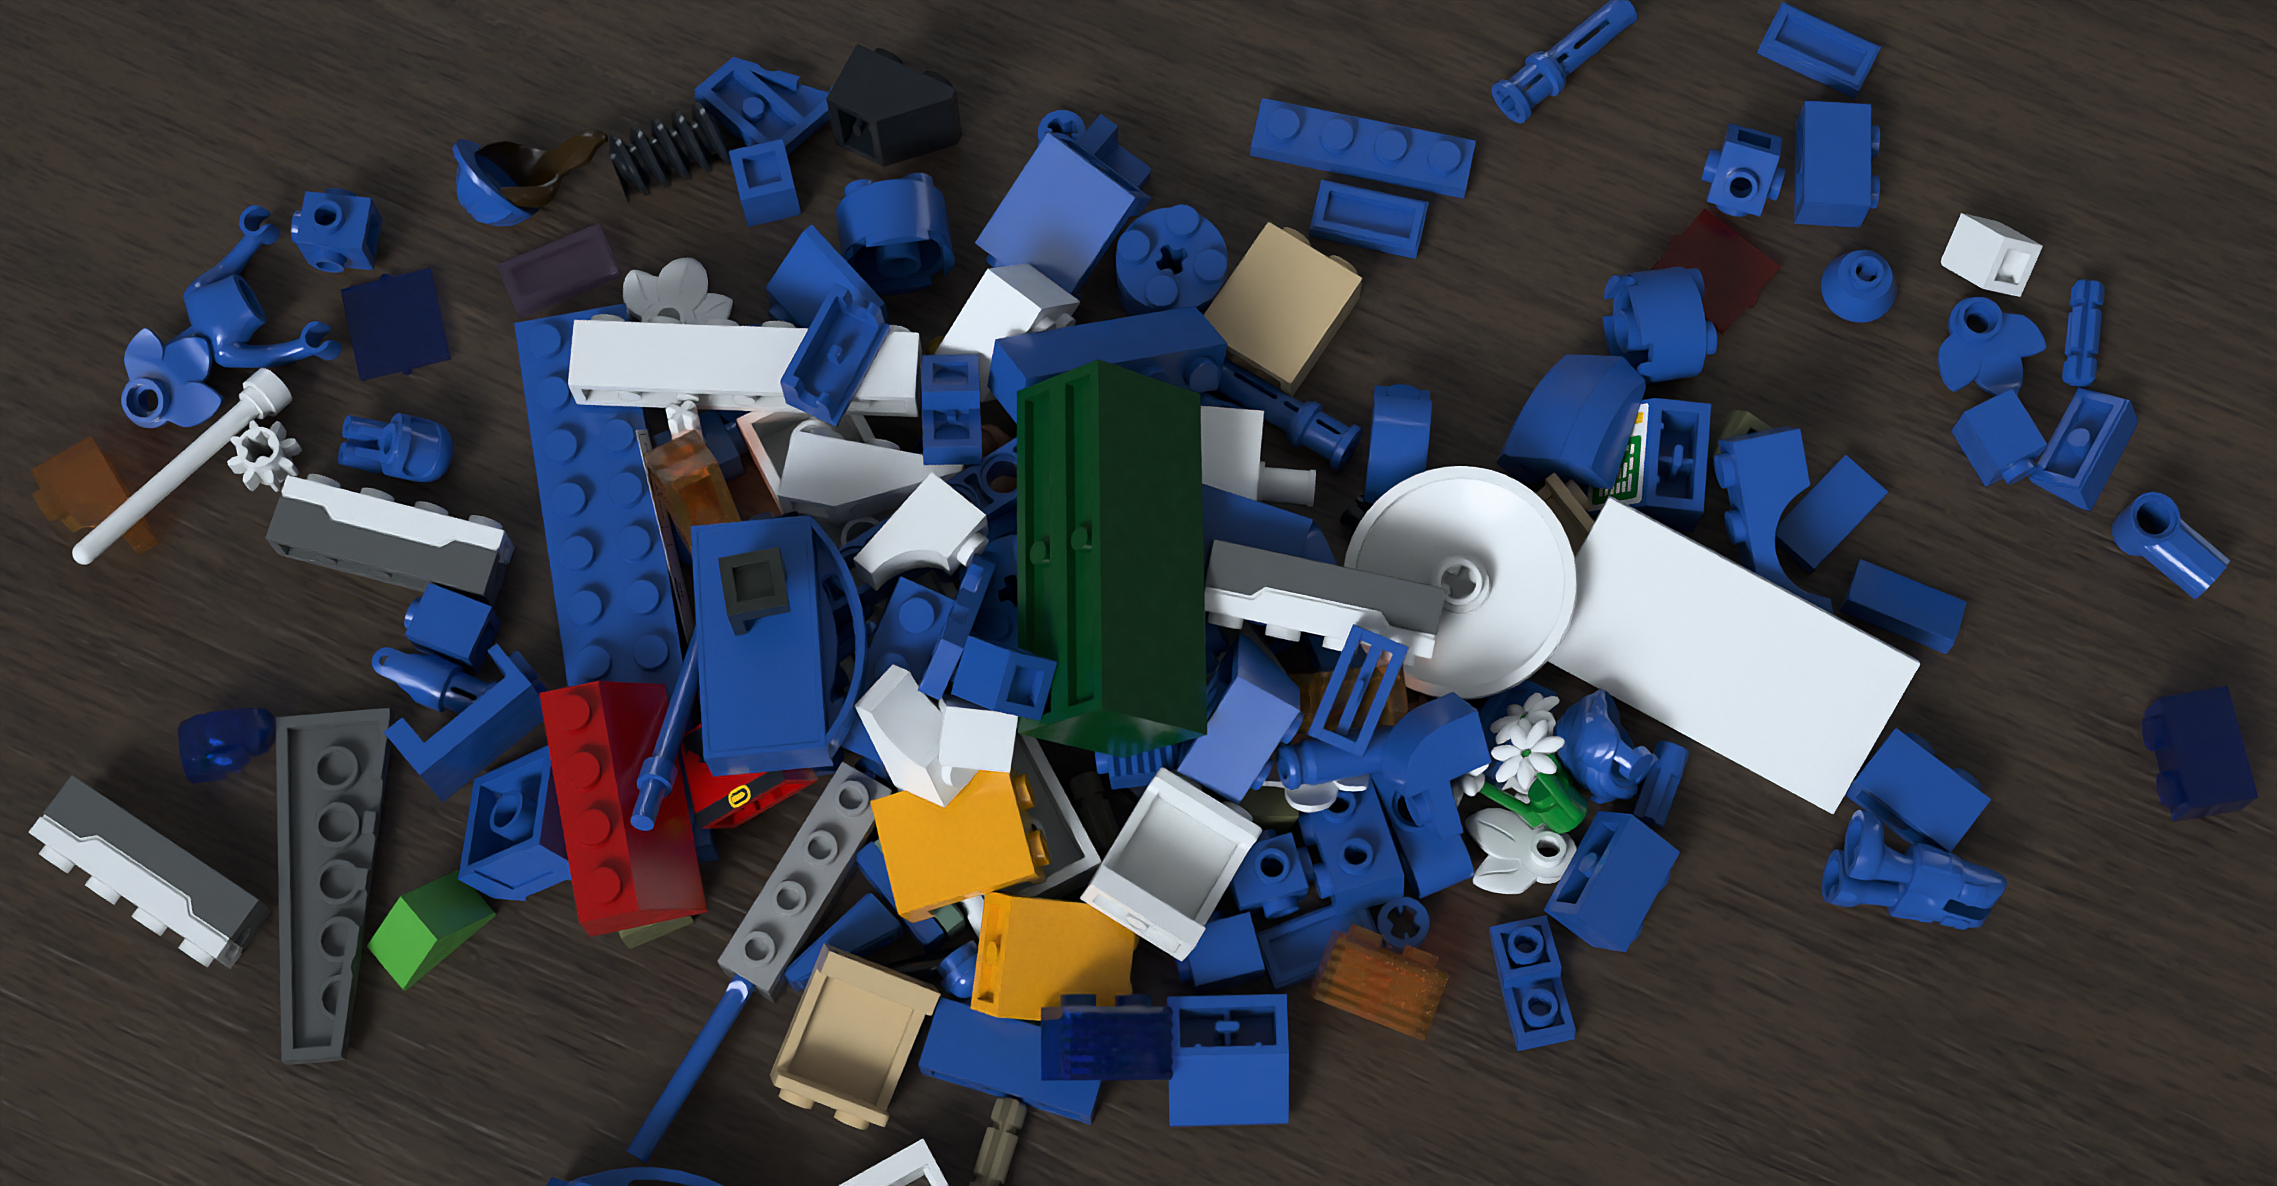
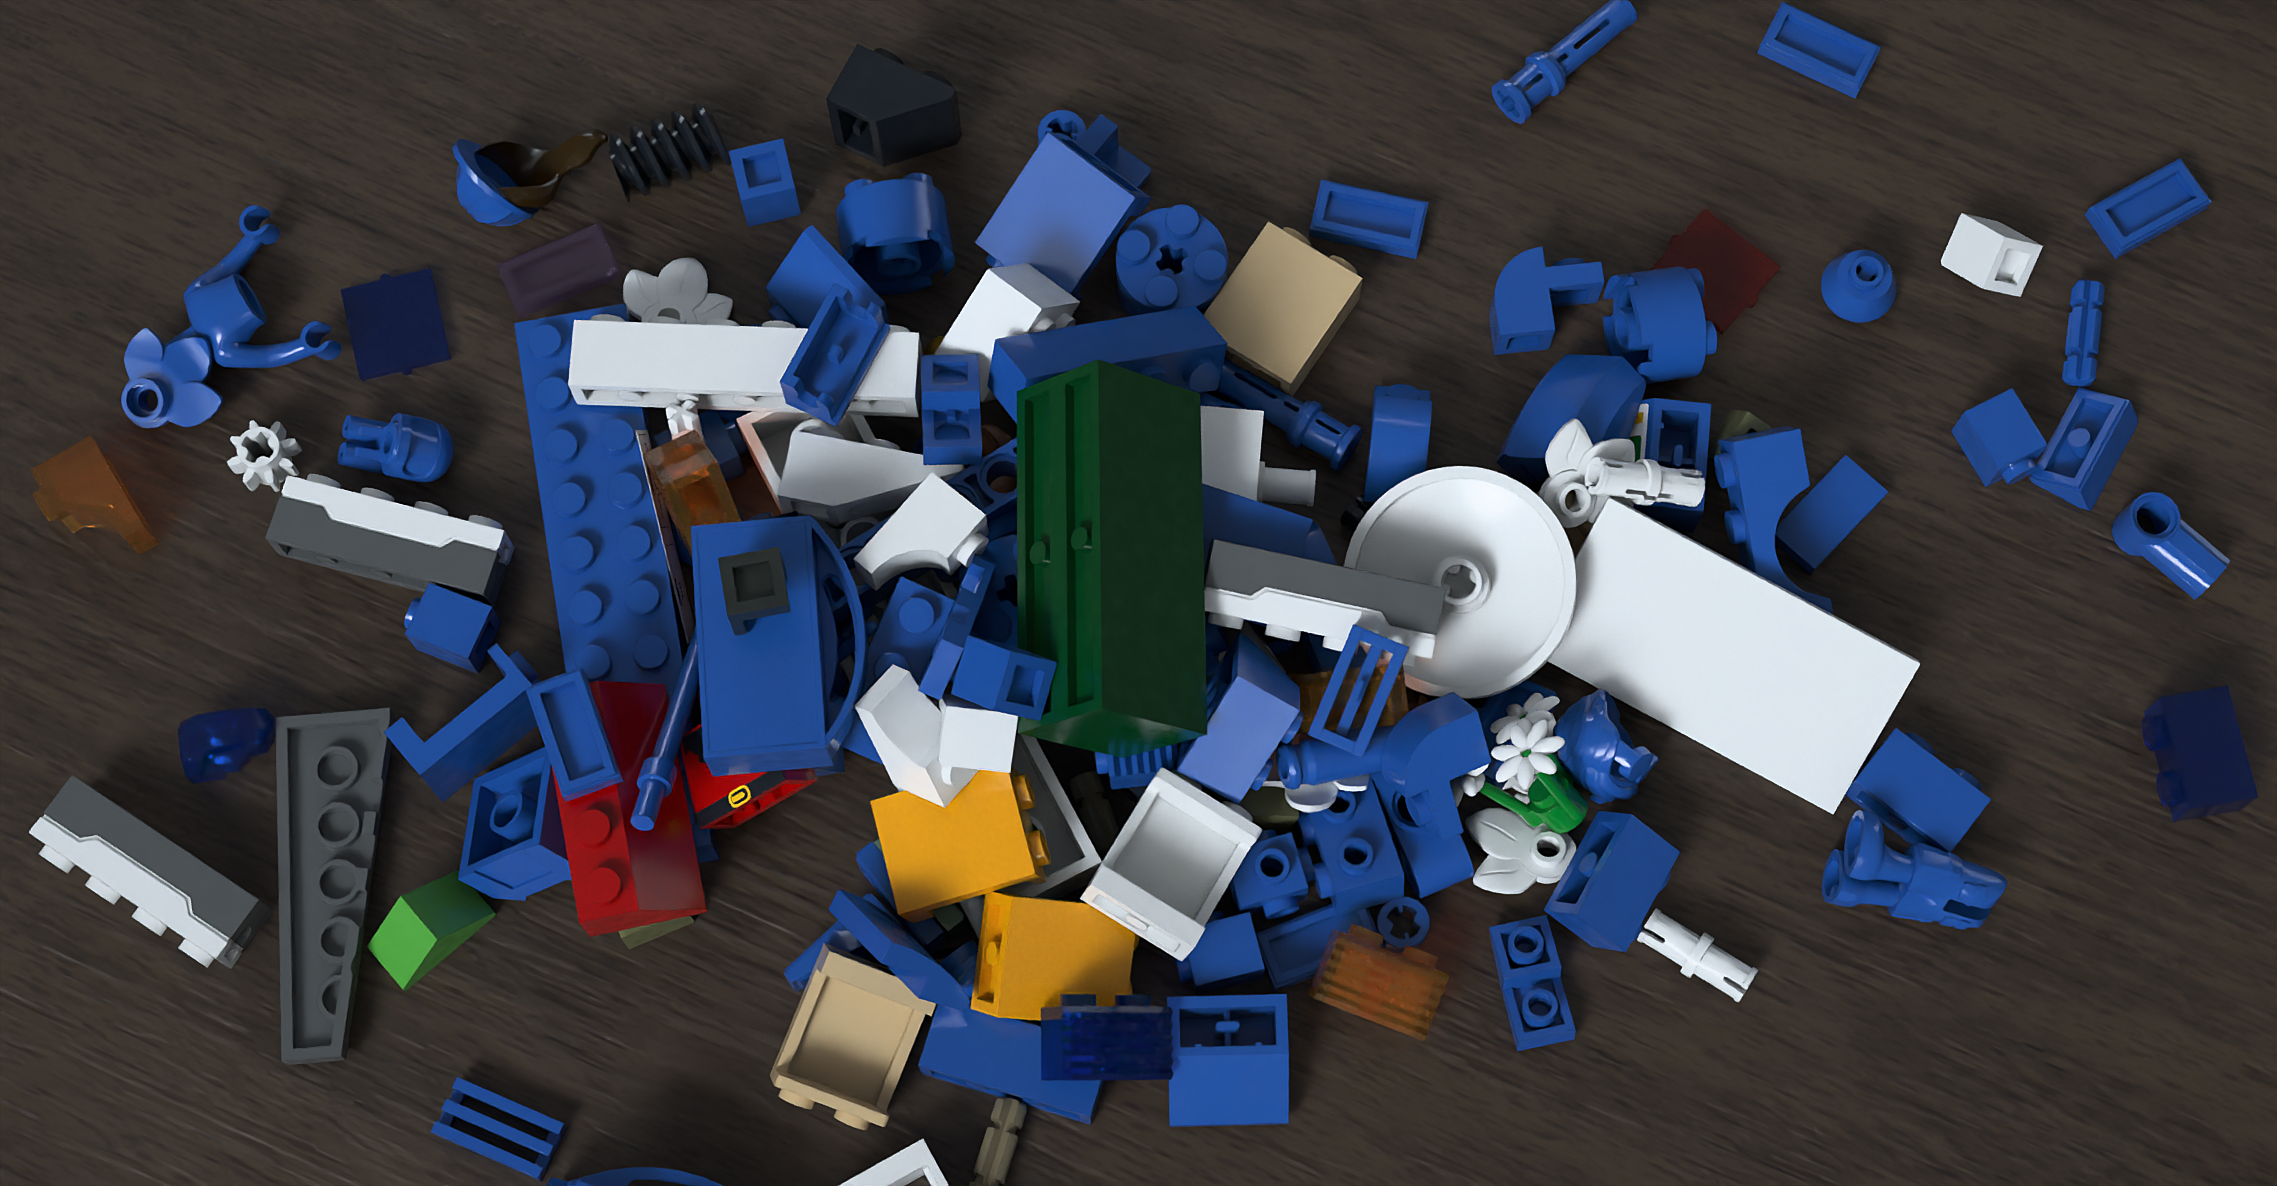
white piece [72,368,292,565] -> none
blue brick [291,188,383,273] -> none
blue piece [372,647,500,714] -> none
light grey piece [626,757,894,1164] -> none
blue wing [695,57,833,156] -> none
blue plate [1250,98,1476,199] -> none
blue piece [1632,741,1690,829] -> none
blue brick [1701,123,1786,217] -> none
blue brick [1794,101,1880,228] -> none
blue slope [1839,559,1967,654] -> none
blue plate [1937,297,2047,396] -> none
none -> blue tile [430,1077,567,1181]
none -> blue tile [525,667,623,802]
none -> blue slope [828,889,971,1012]
none -> blue brick [1489,246,1604,355]
none -> white plate [1539,419,1635,528]
none -> white pin [1585,457,1705,507]
none -> white pin [1637,908,1758,1003]
none -> blue tile [2085,158,2212,259]

